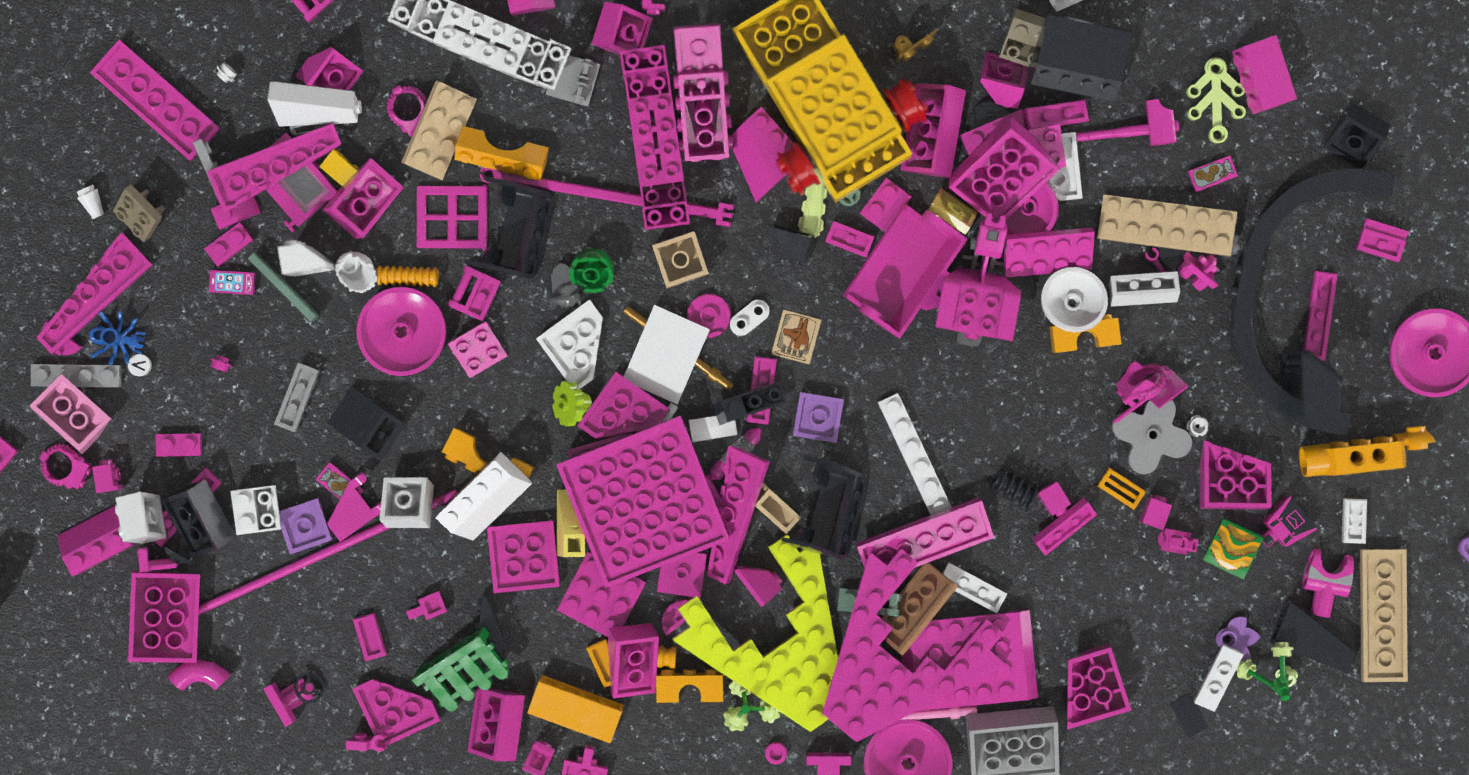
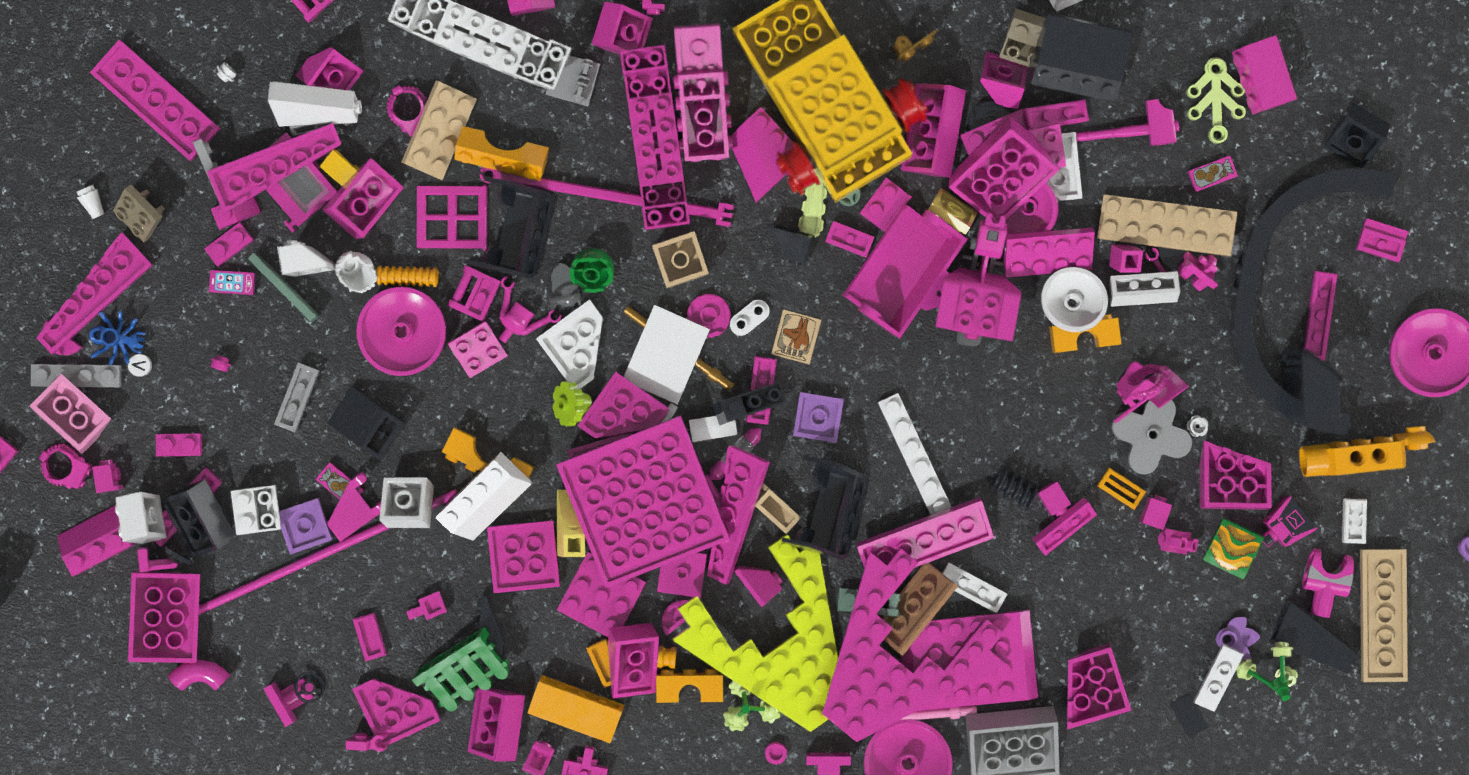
none -> dark pink piece [499,276,562,343]
none -> dark pink brick [1110,245,1143,272]

